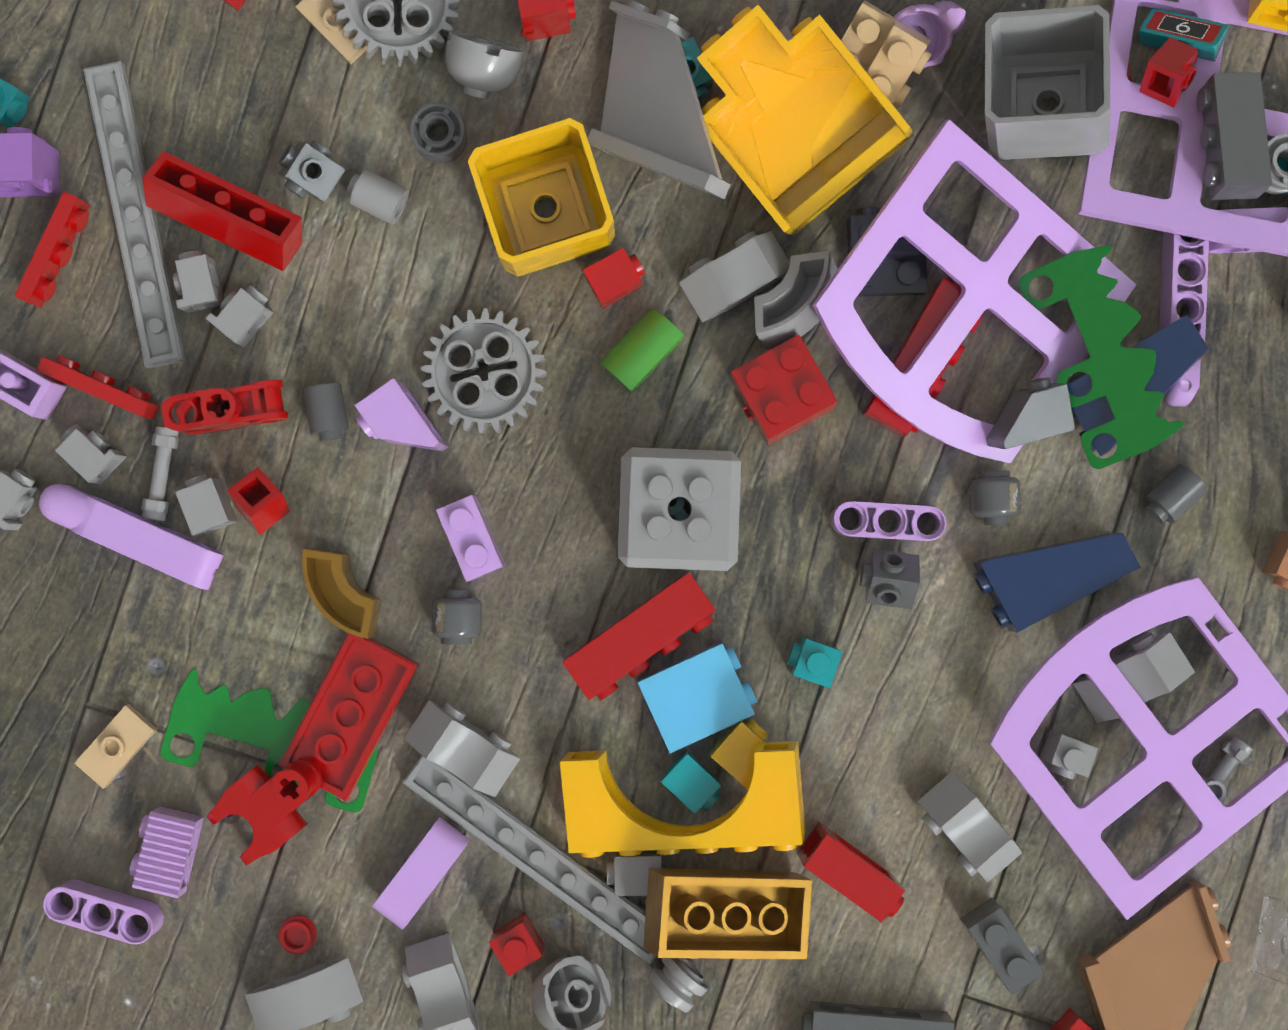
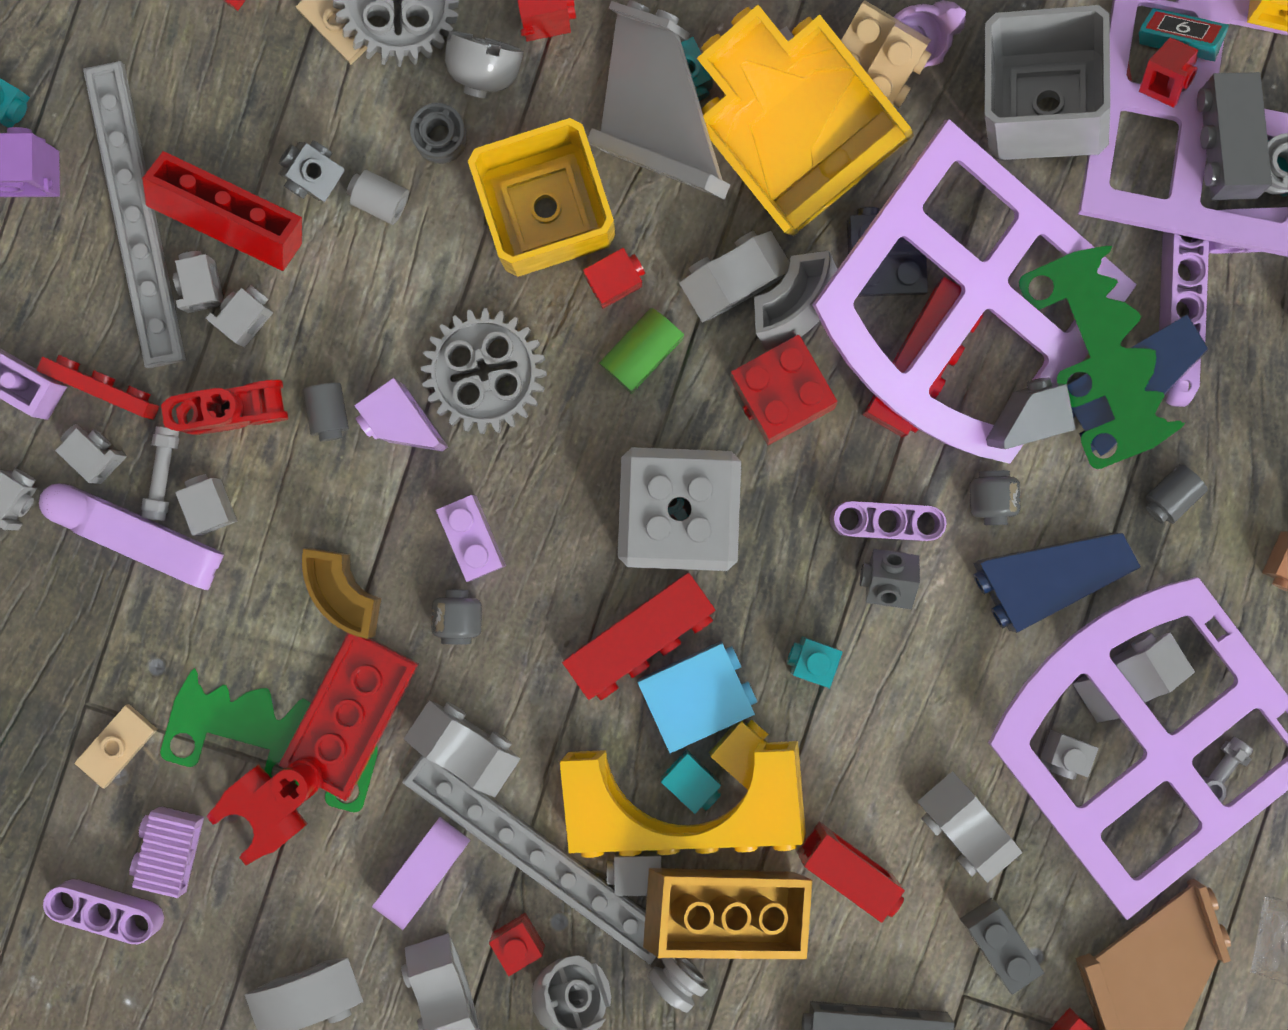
red plate [14,191,90,308] -> none
red brick [227,467,290,535] -> none
red plate [278,915,317,955] -> none

